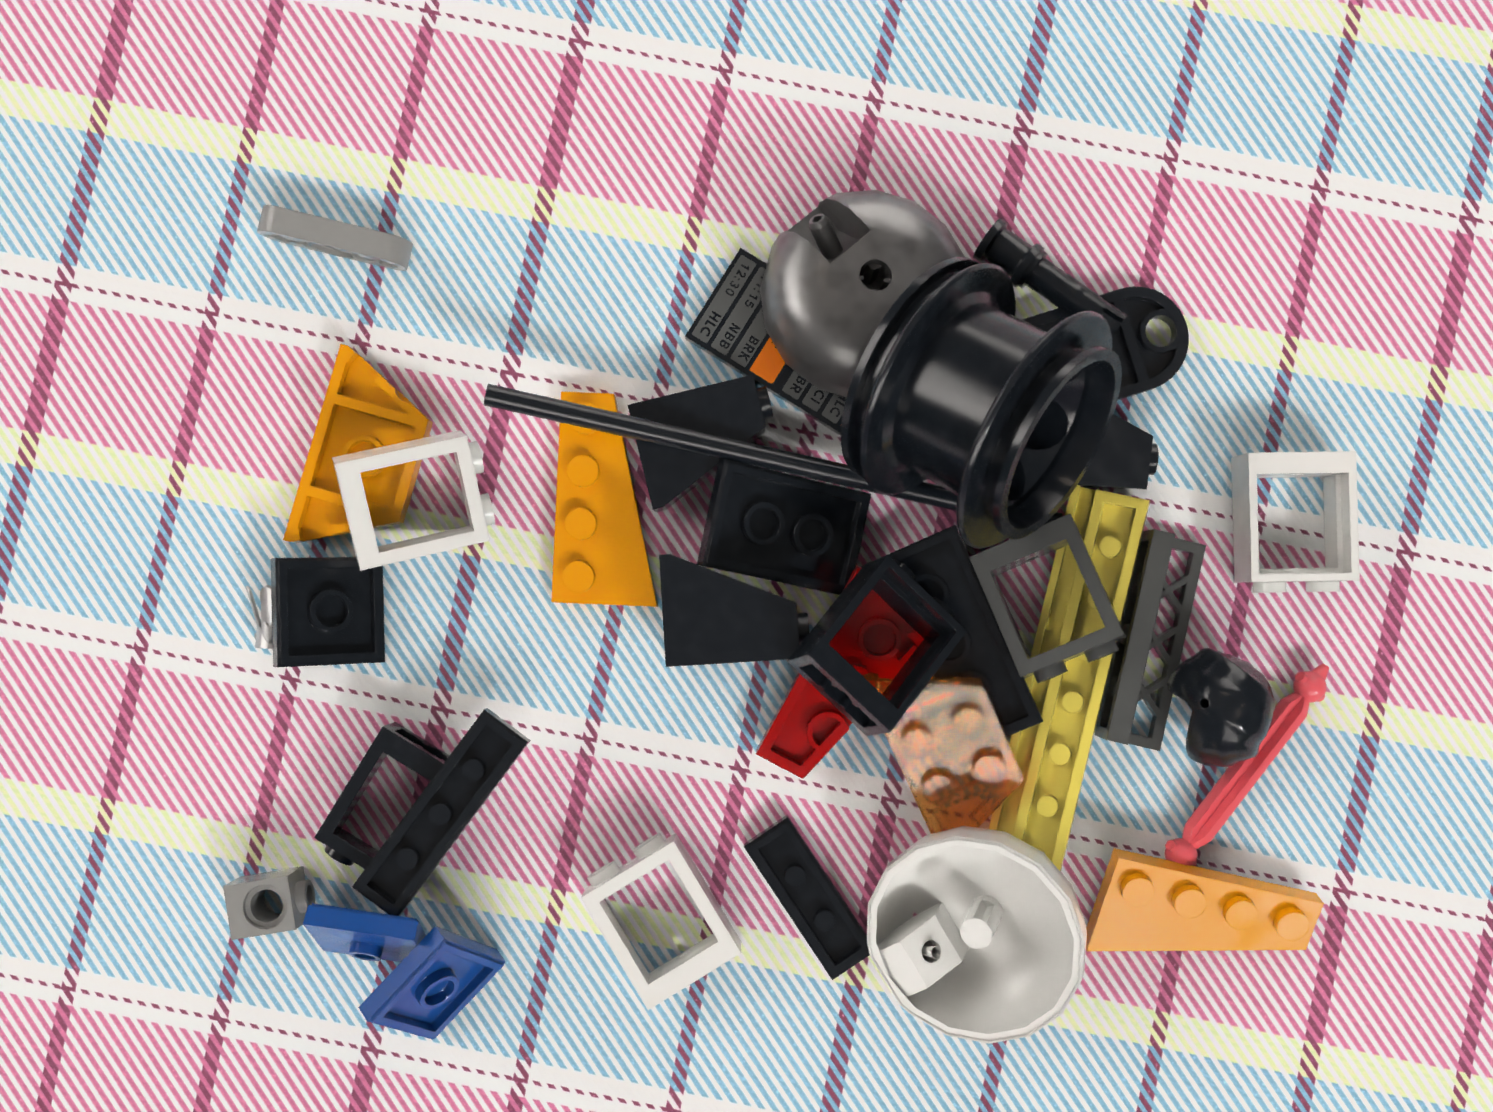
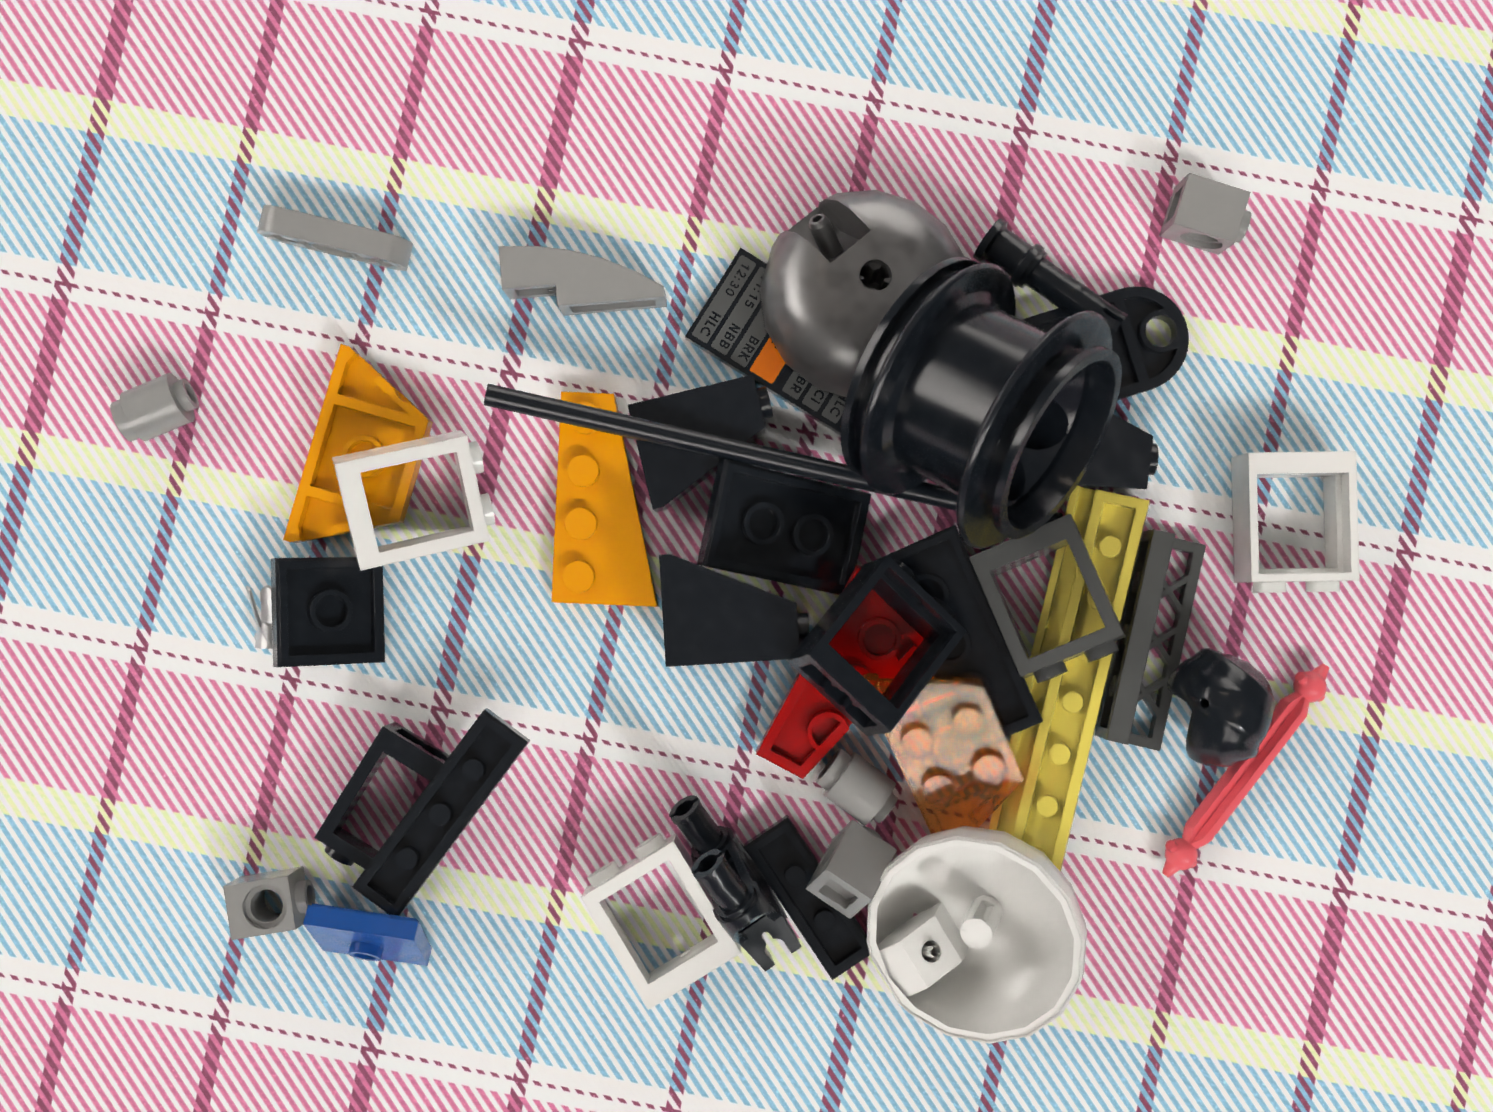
blue plate [358,926,506,1040] -> none
light orange wing [1086,848,1324,951] -> none
none -> light grey brick [110,373,199,442]
none -> light grey slope [498,246,667,316]
none -> black connector [669,795,802,972]
none -> light grey brick [806,819,897,919]
none -> light grey brick [816,748,898,826]
none -> light grey brick [1159,173,1251,255]

